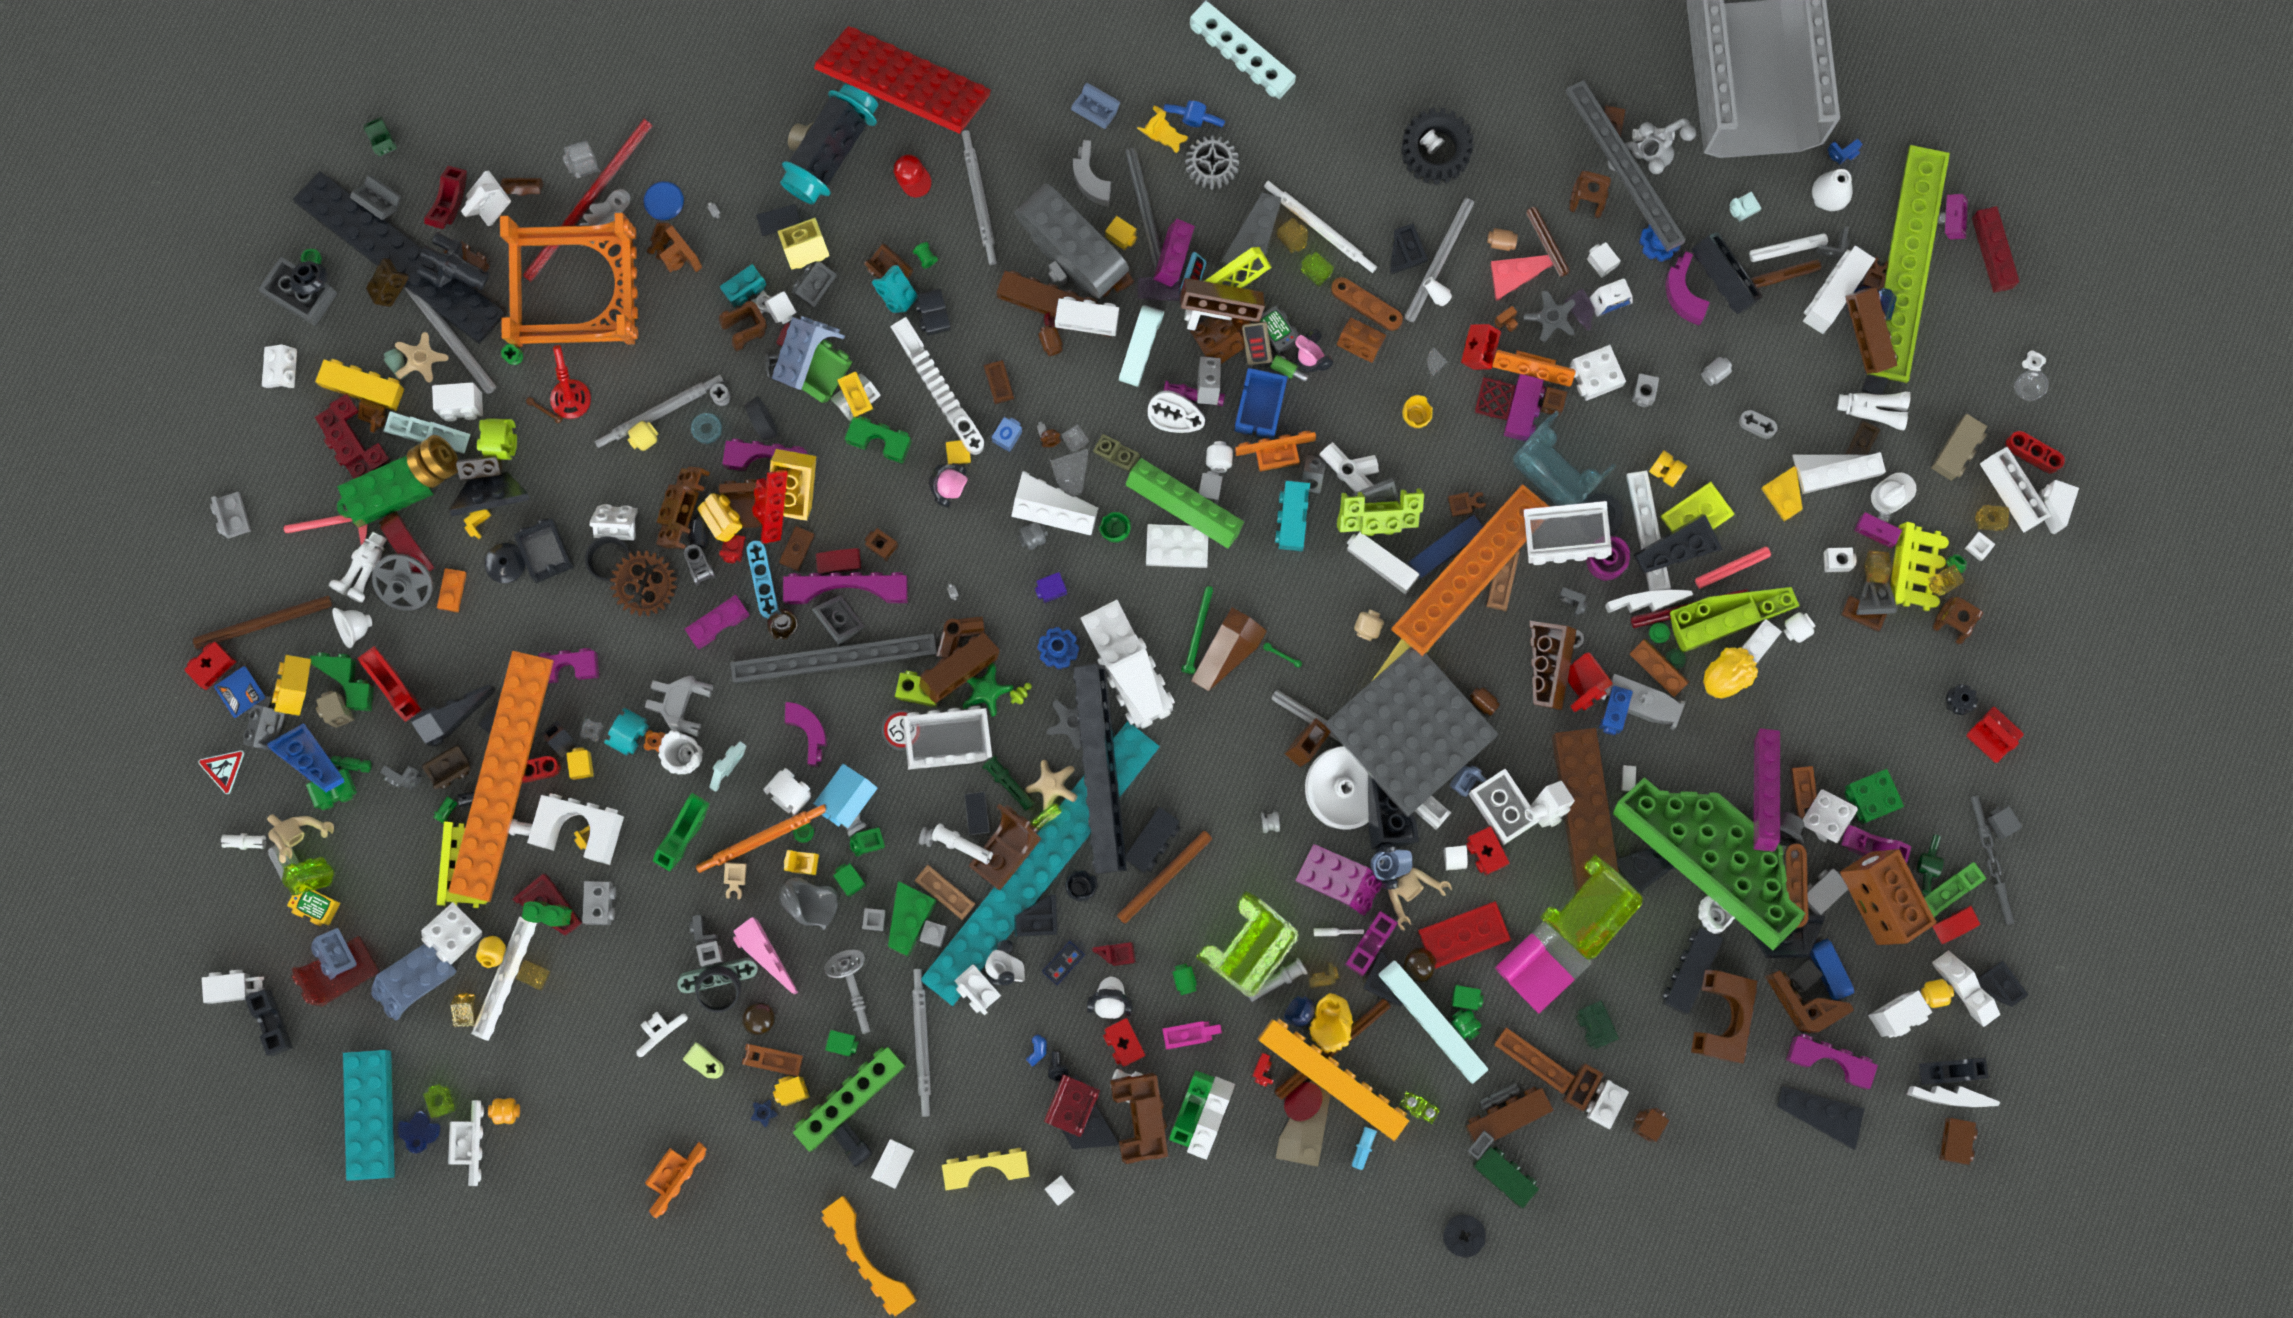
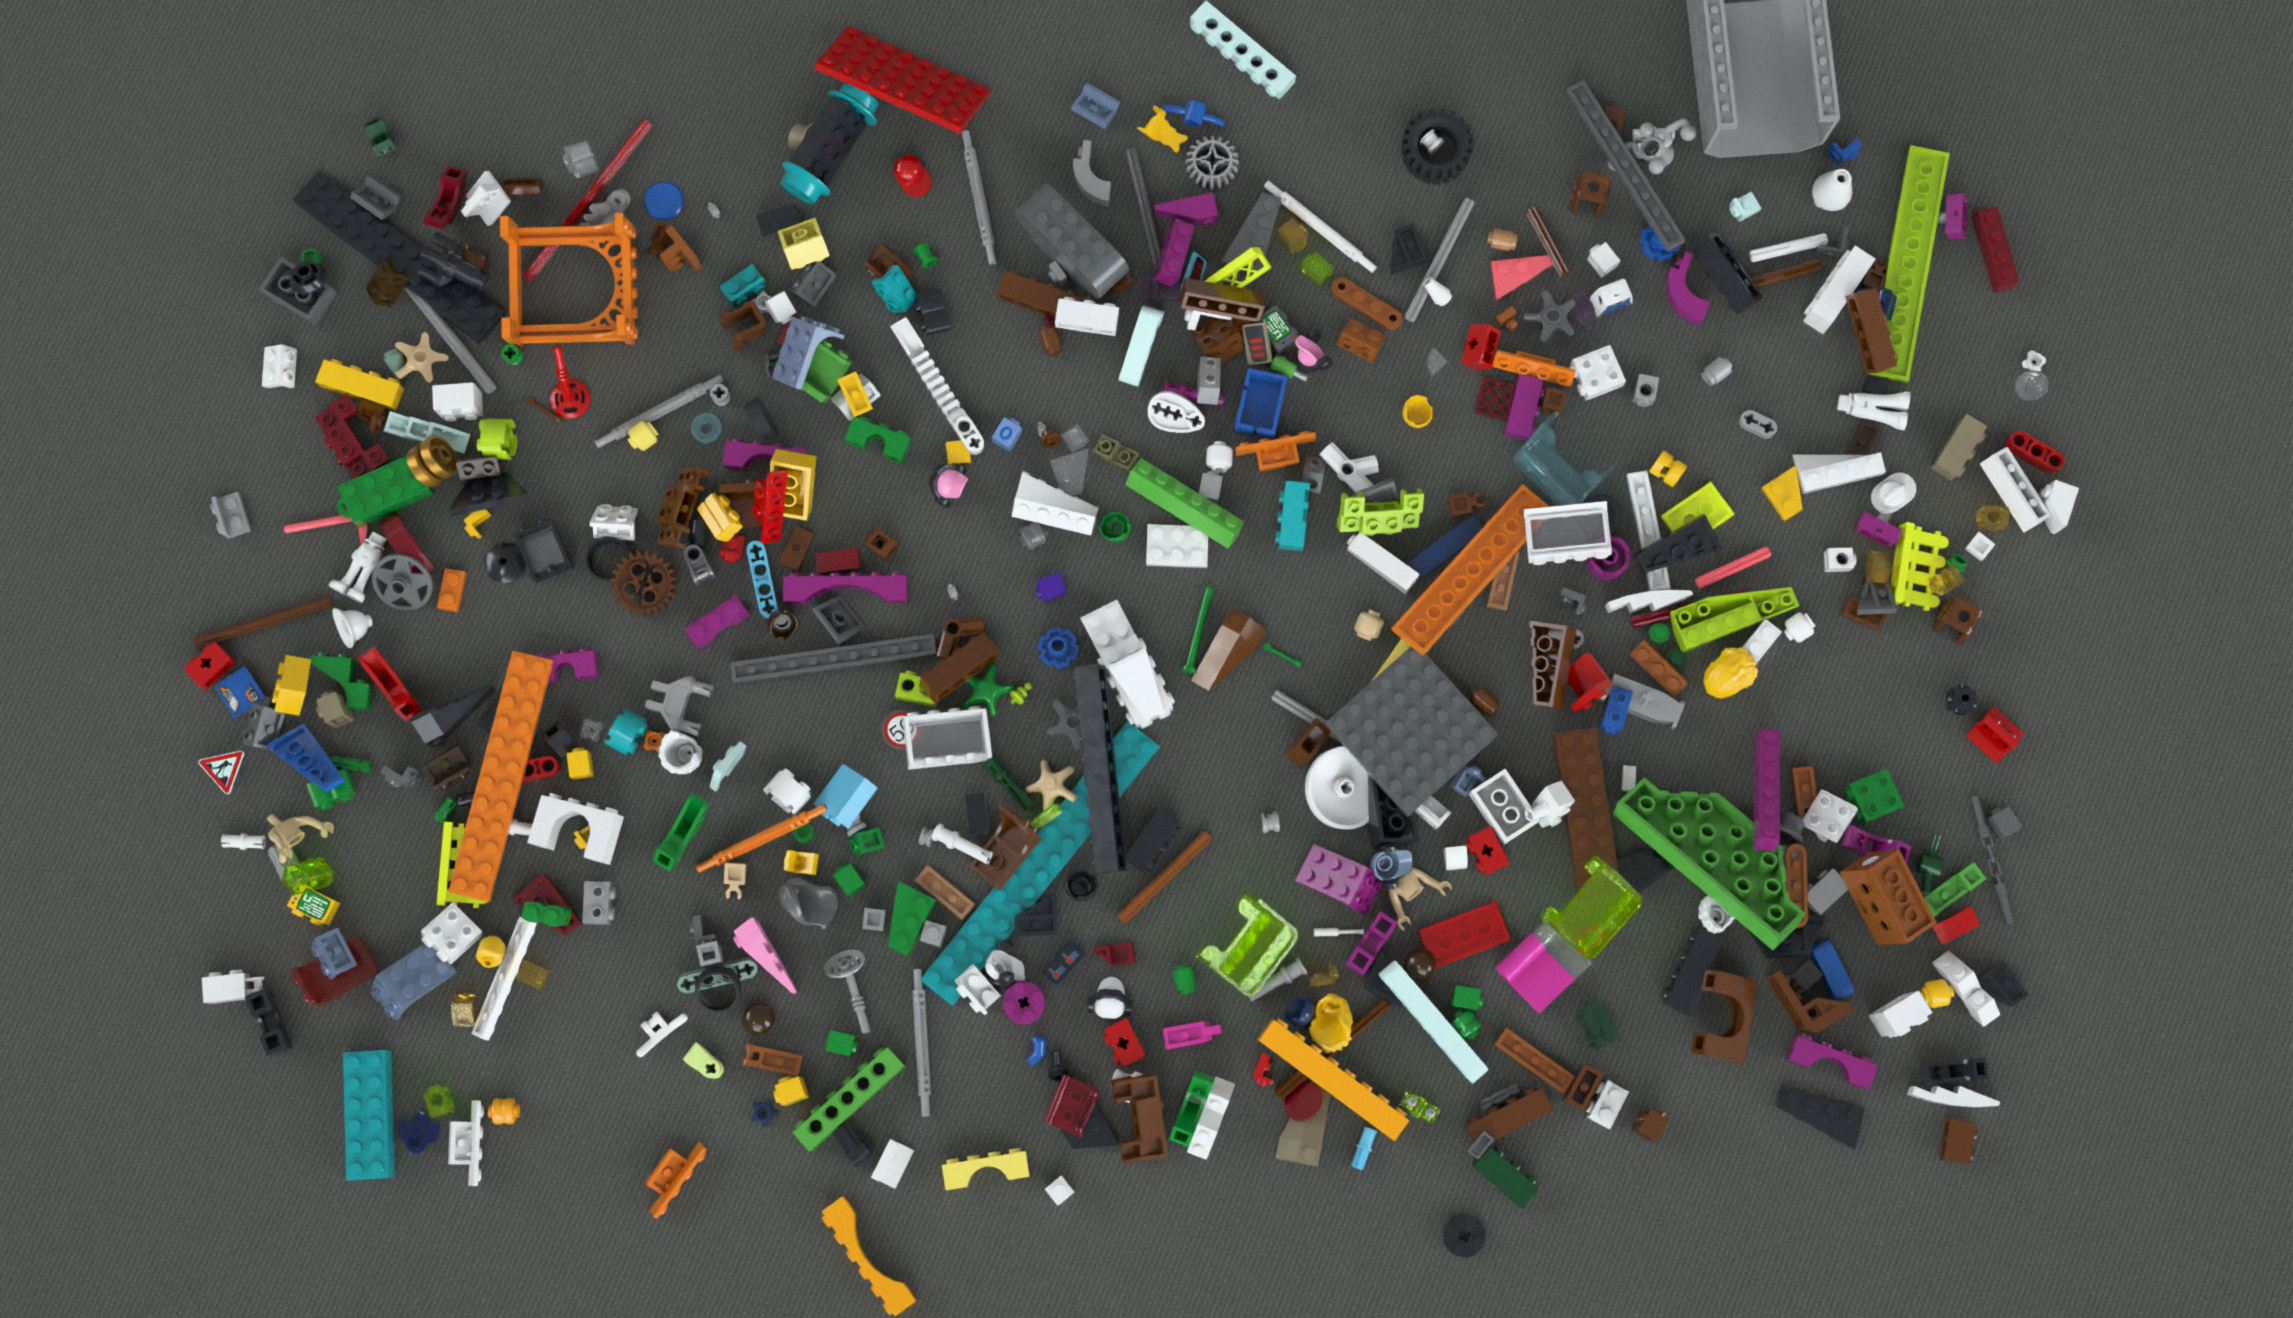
magenta arch [785,702,827,767] -> none
reddish brown plate [984,360,1014,405] -> none
yellow brick [1105,216,1137,250] -> none
none -> magenta brick [1003,982,1046,1025]
none -> magenta slope [1154,192,1218,226]

